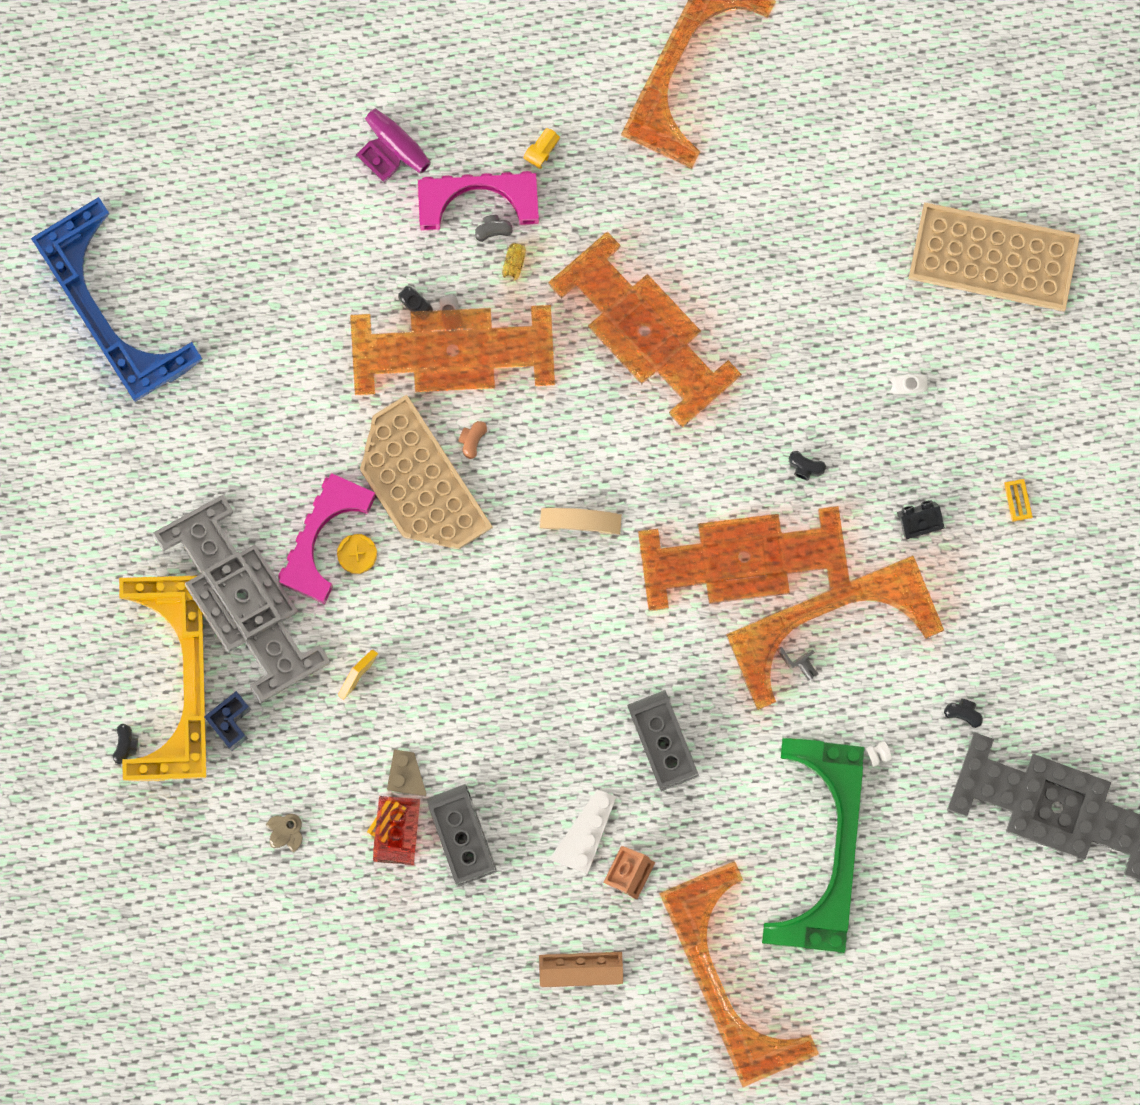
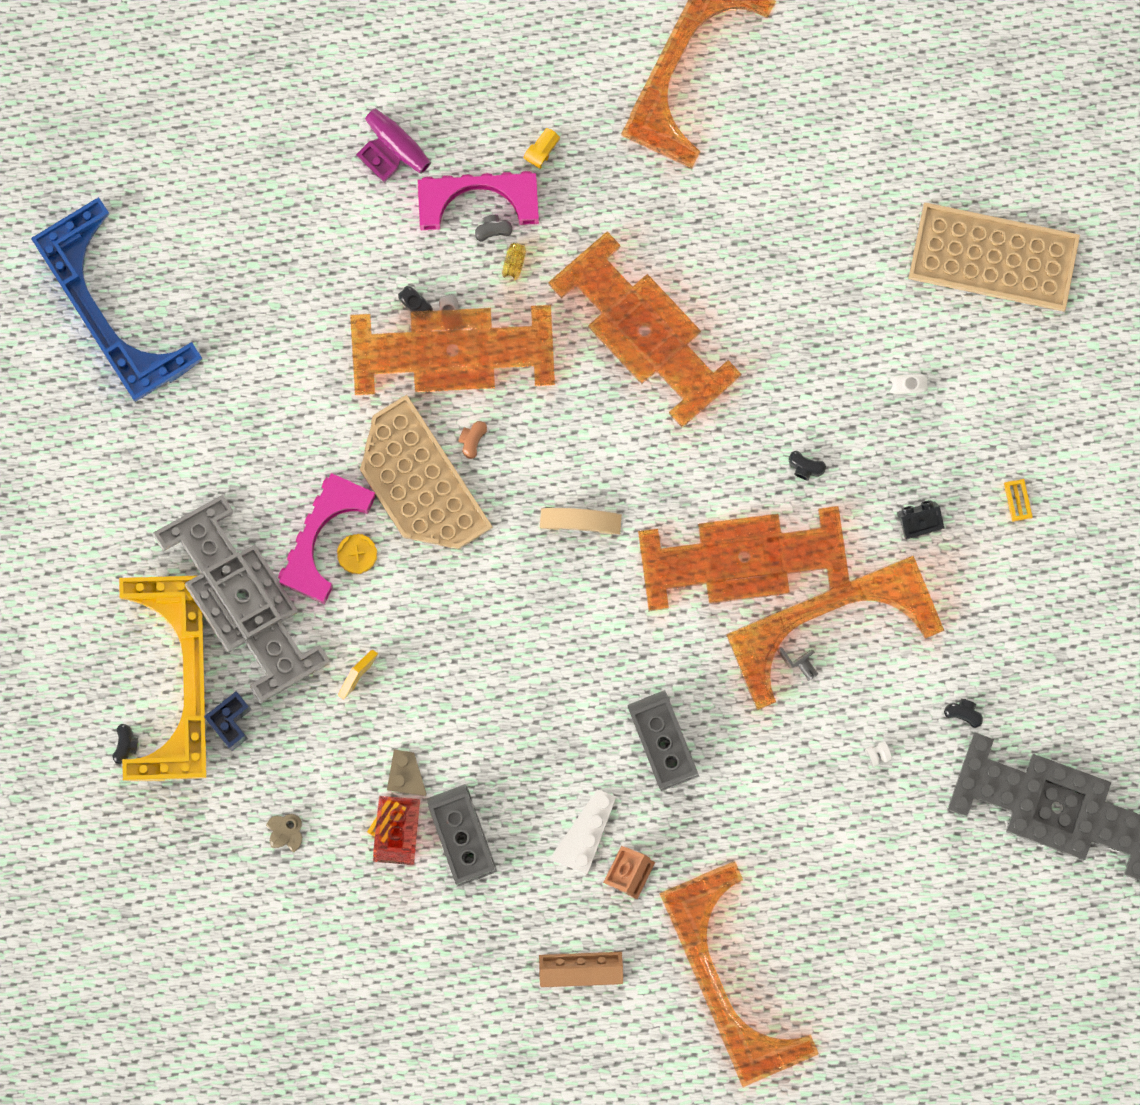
green piece [762,738,864,953] -> none

